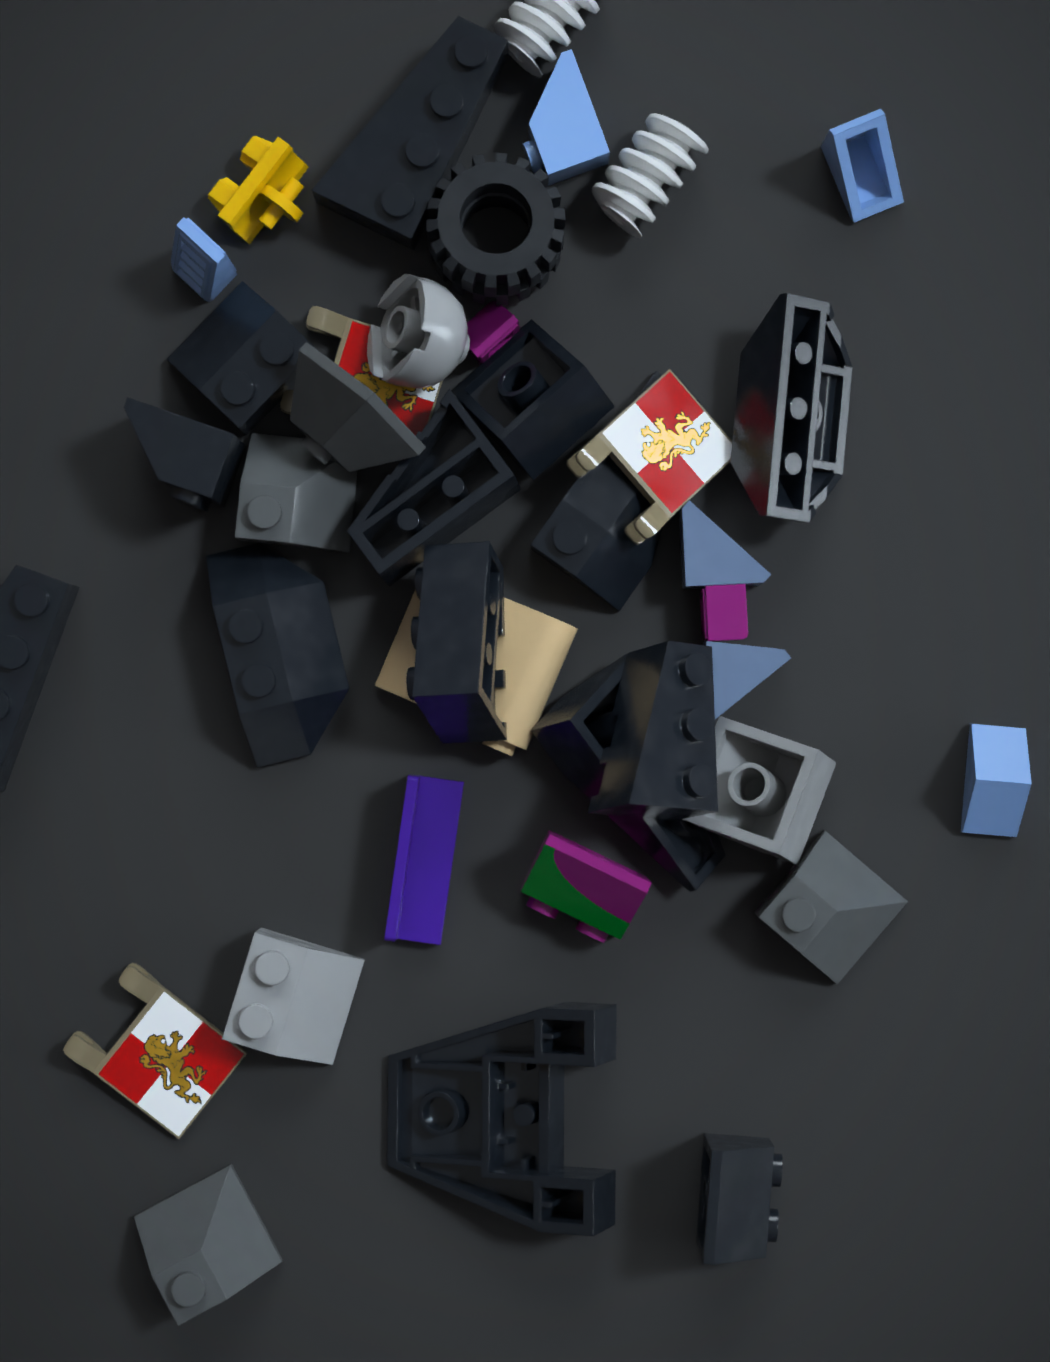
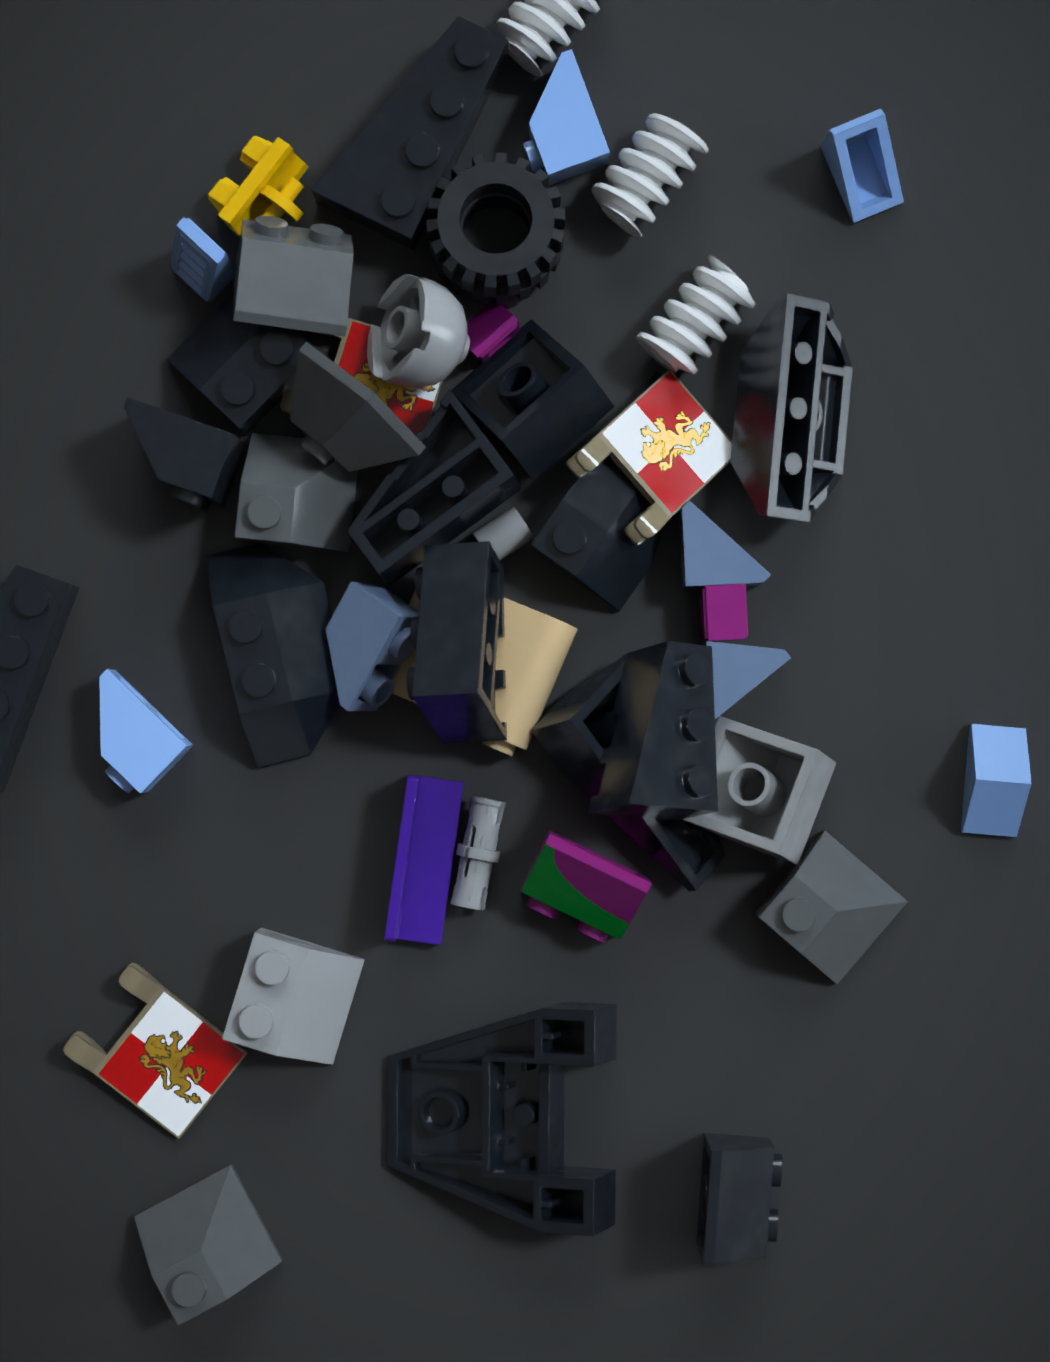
none -> light blue slope [99,669,193,794]
none -> dark grey slope [233,216,354,336]
none -> sand blue slope [326,582,419,711]
none -> light grey pin [450,796,506,910]
none -> light grey hinge [473,506,534,561]
none -> white piece [636,254,756,375]

